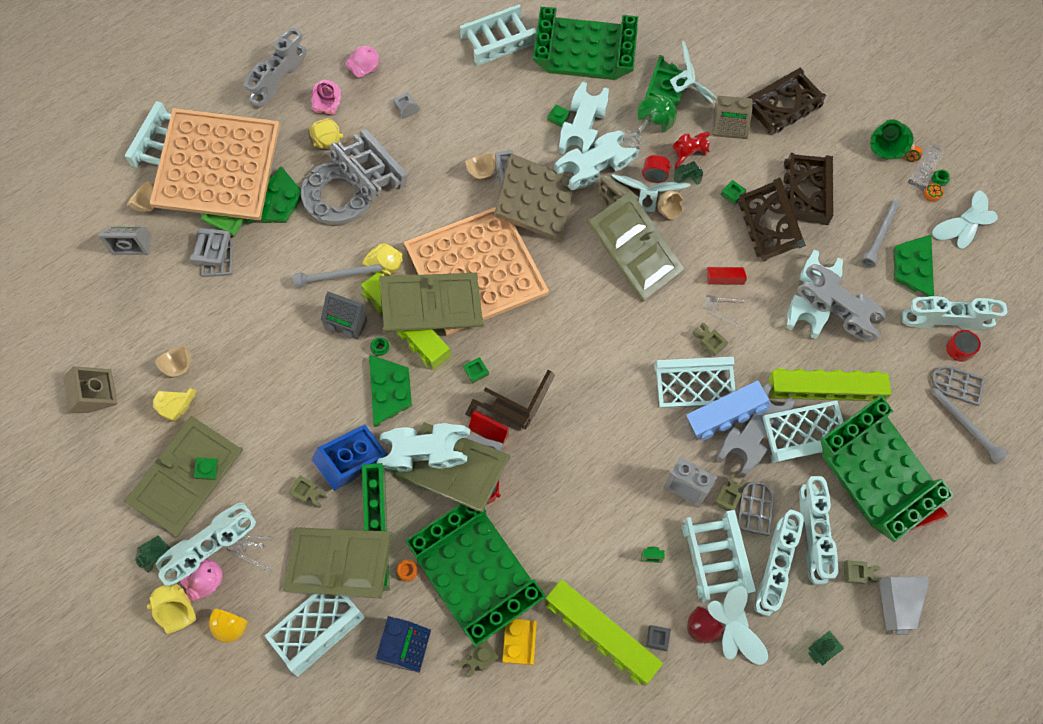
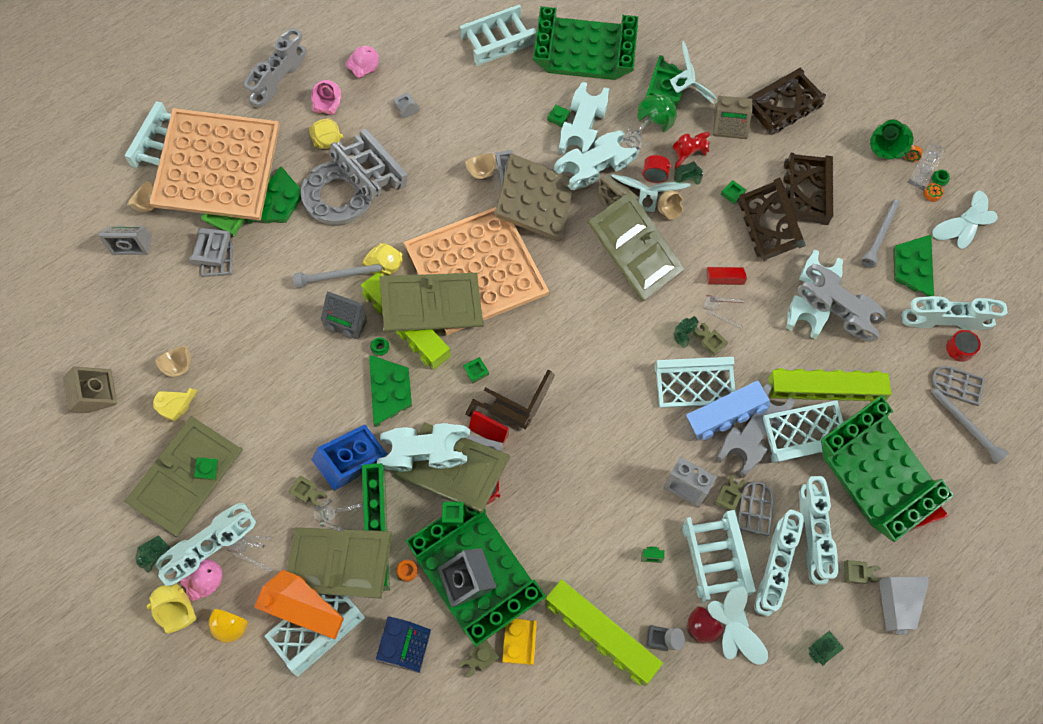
none -> orange wedge [254,570,344,639]
none -> clear plant [314,499,363,532]
none -> dark grey slope [438,548,497,608]
none -> green plate [442,502,464,525]
none -> light grey tile [665,628,685,650]
none -> clear green bracket [673,316,699,348]

